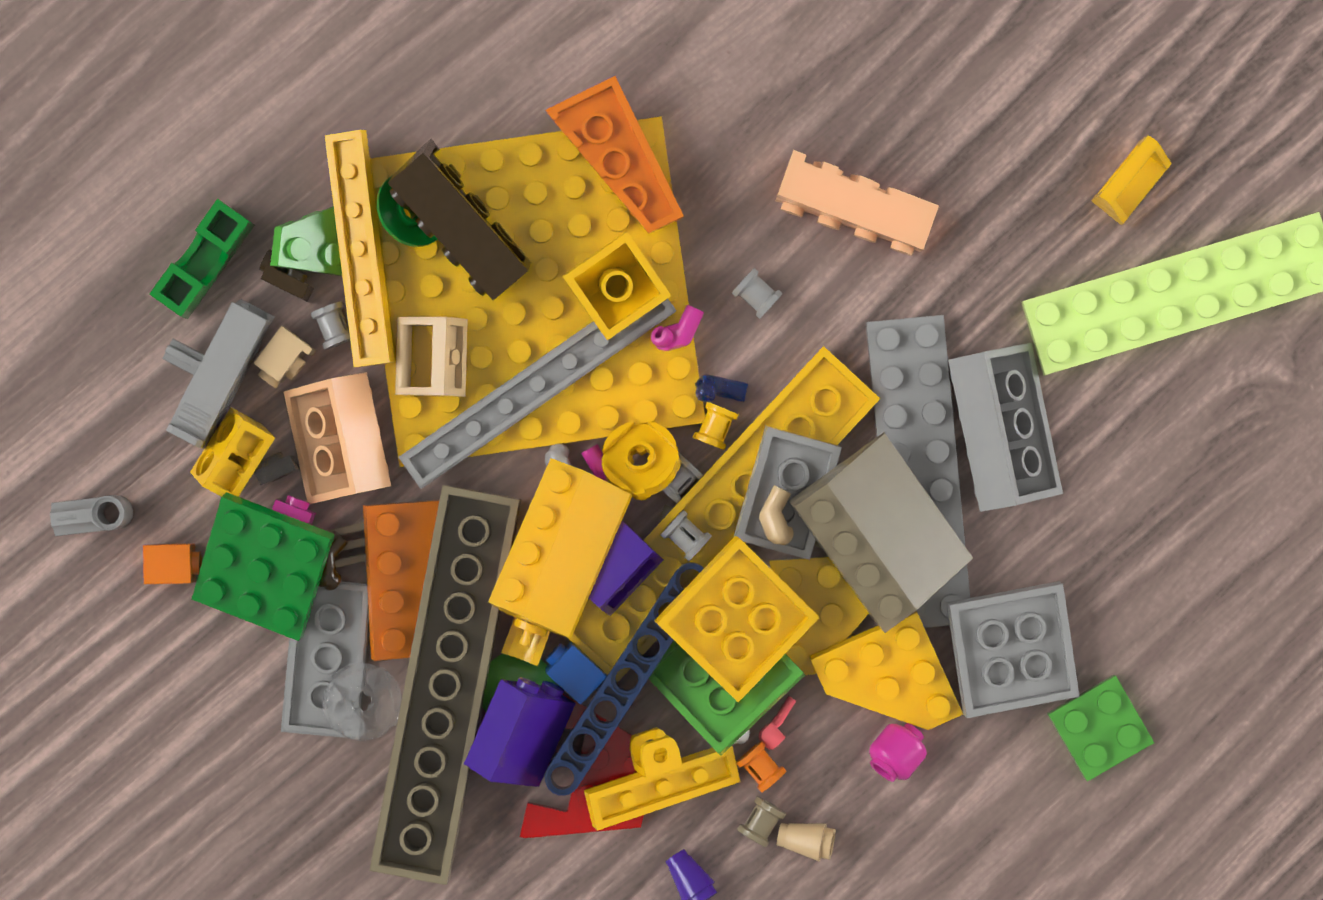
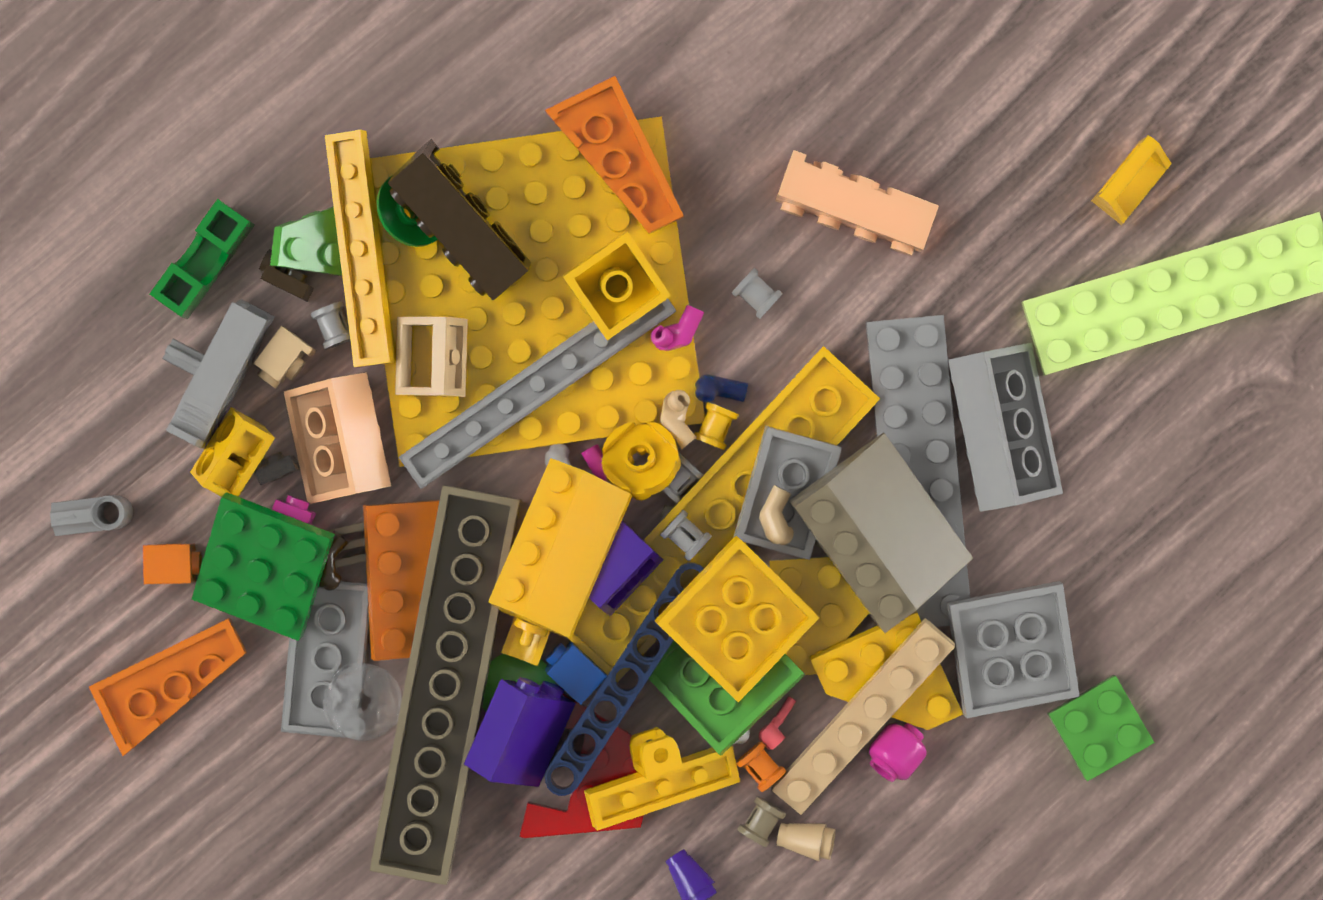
none -> orange wing [89,618,247,756]
none -> tan arm [660,390,697,450]
none -> tan plate [772,618,955,815]

